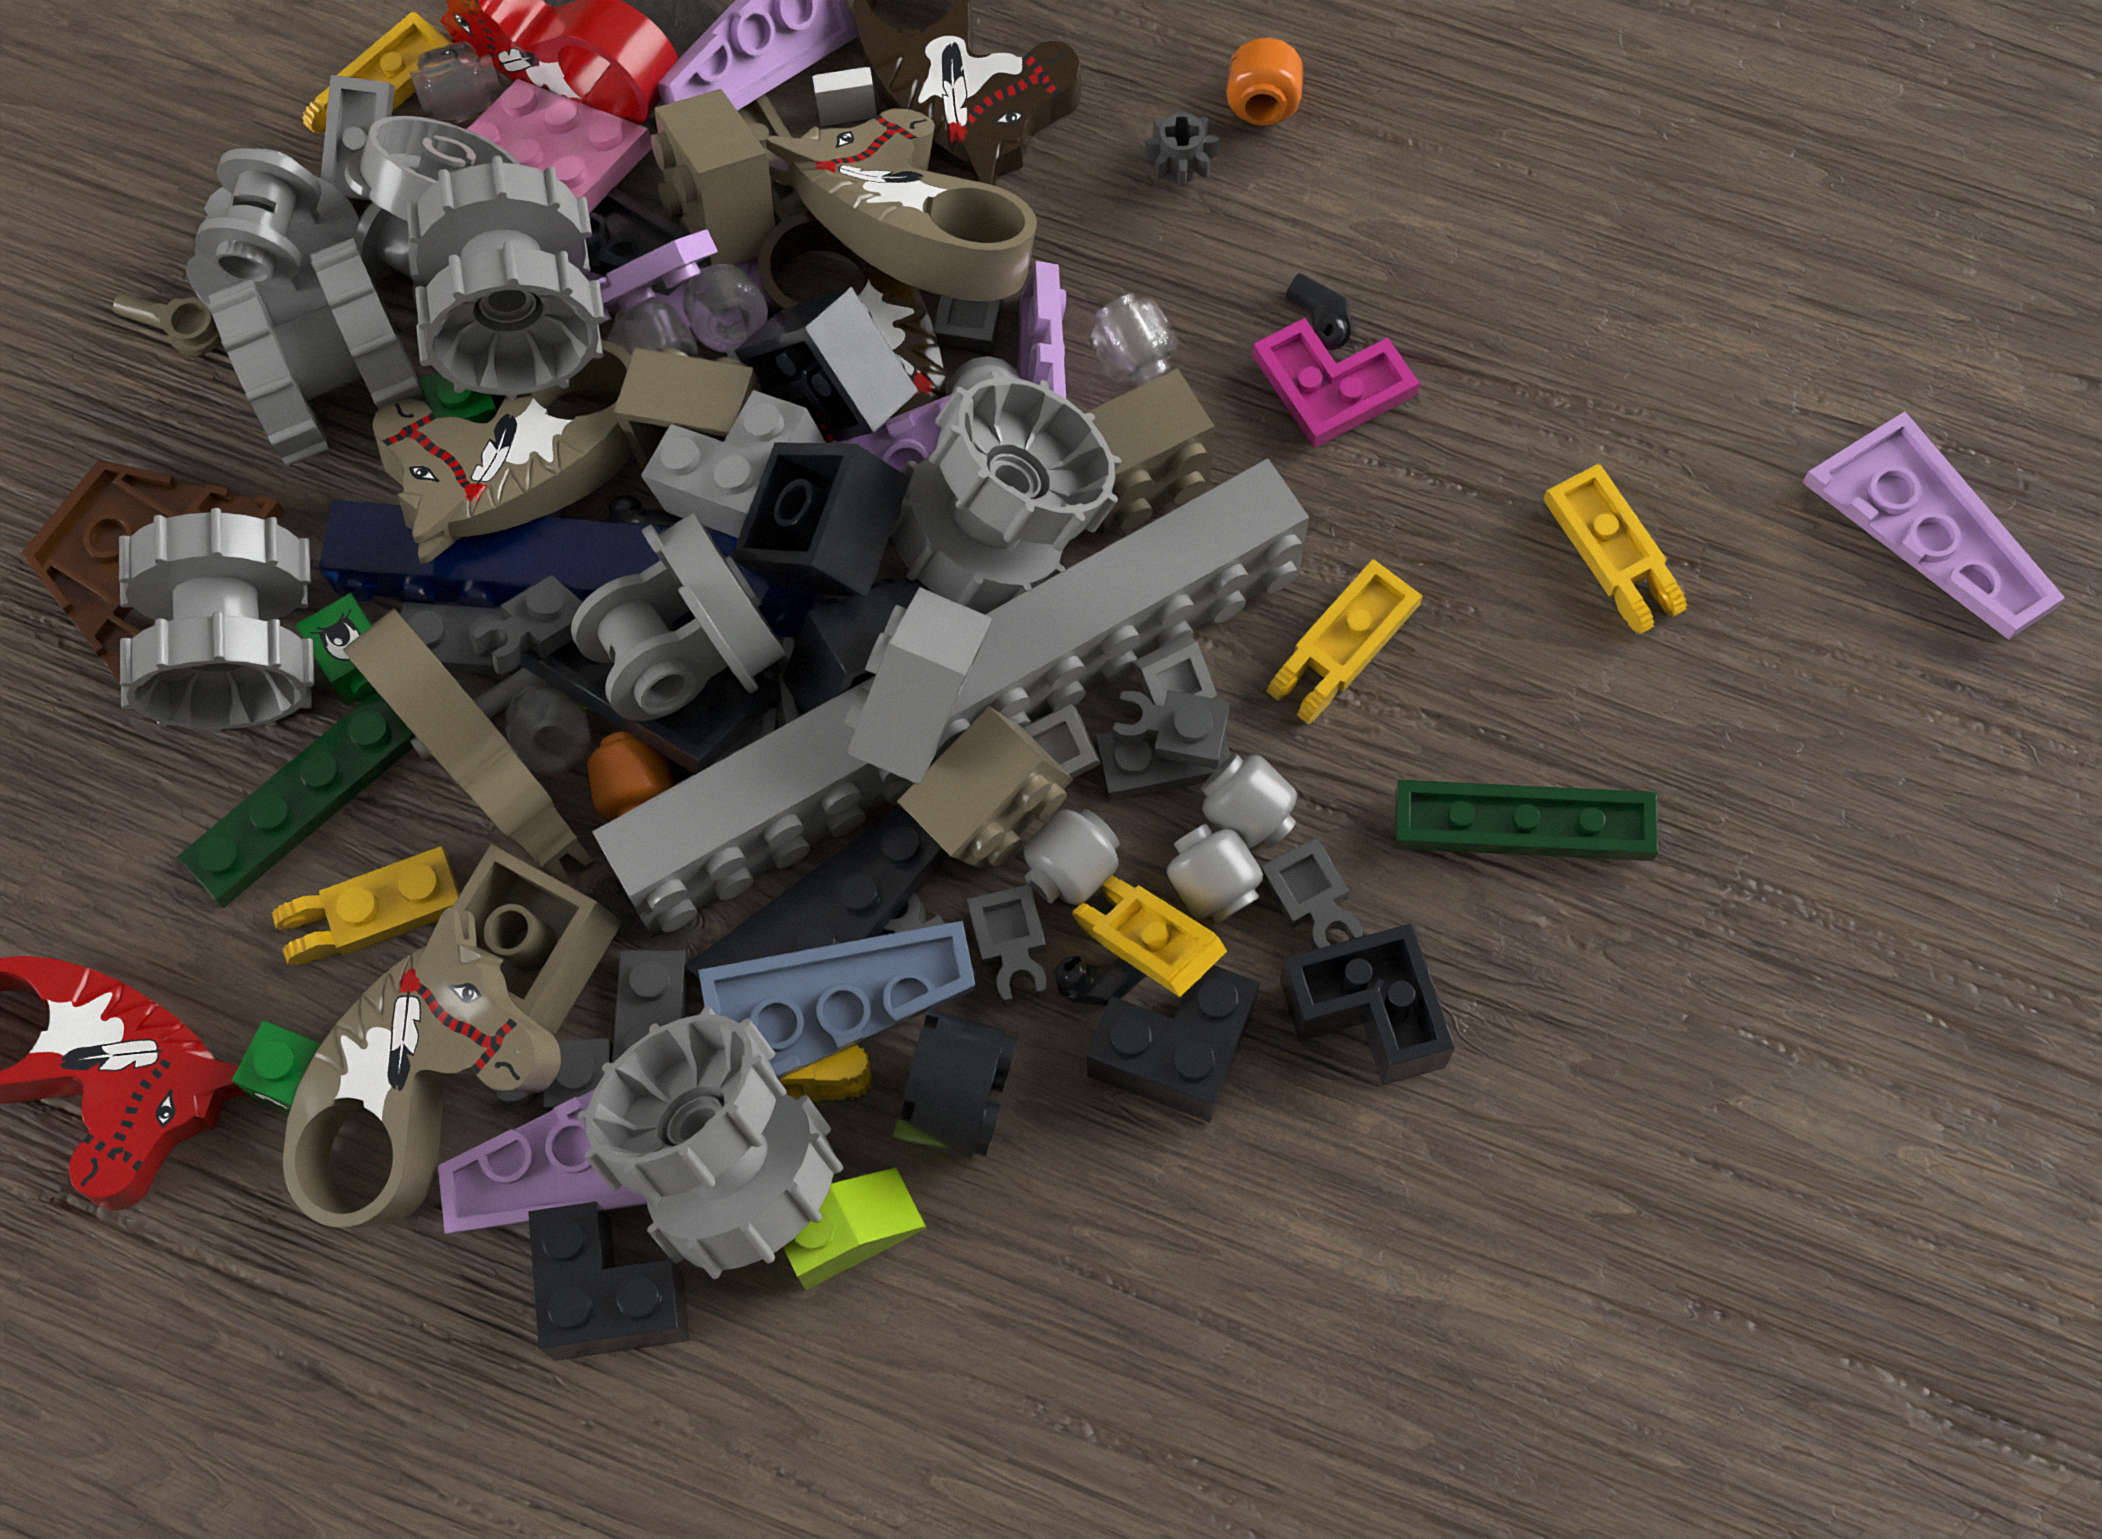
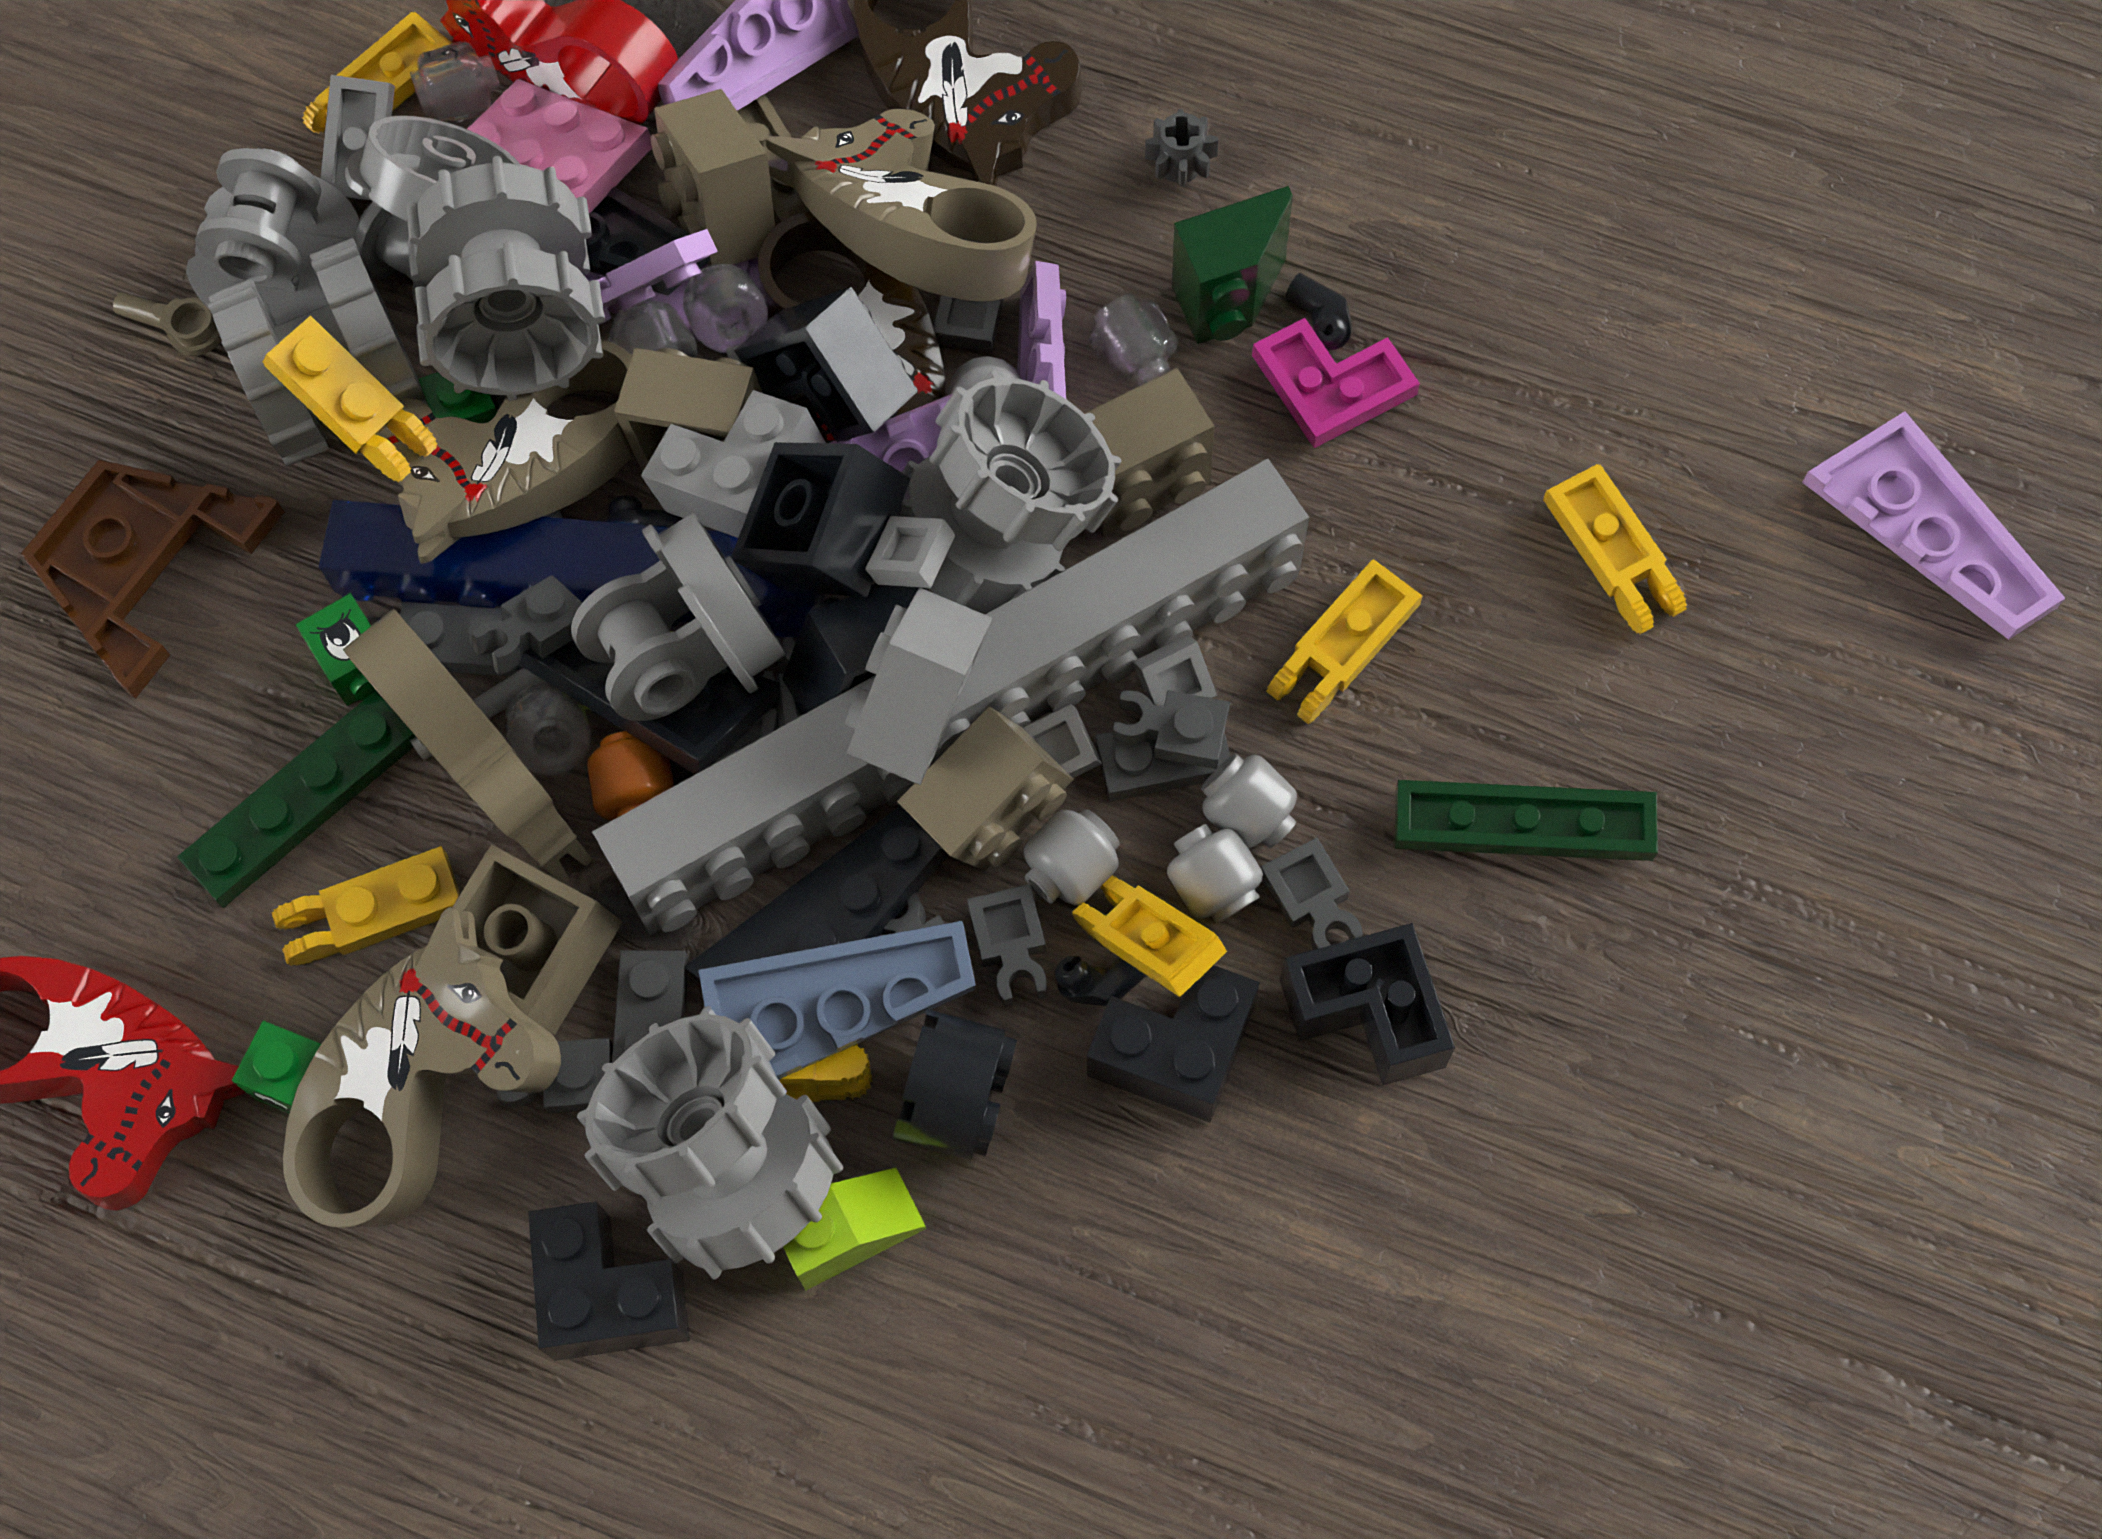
light grey piece [119,508,314,733] -> none
lavender wing [438,1089,647,1234] -> none
white tile [812,67,877,127] -> none
orange head [1226,38,1304,126] -> none
none -> yellow hinge [262,315,438,482]
none -> light grey plate [866,516,955,588]
none -> dark green slope [1172,186,1293,345]

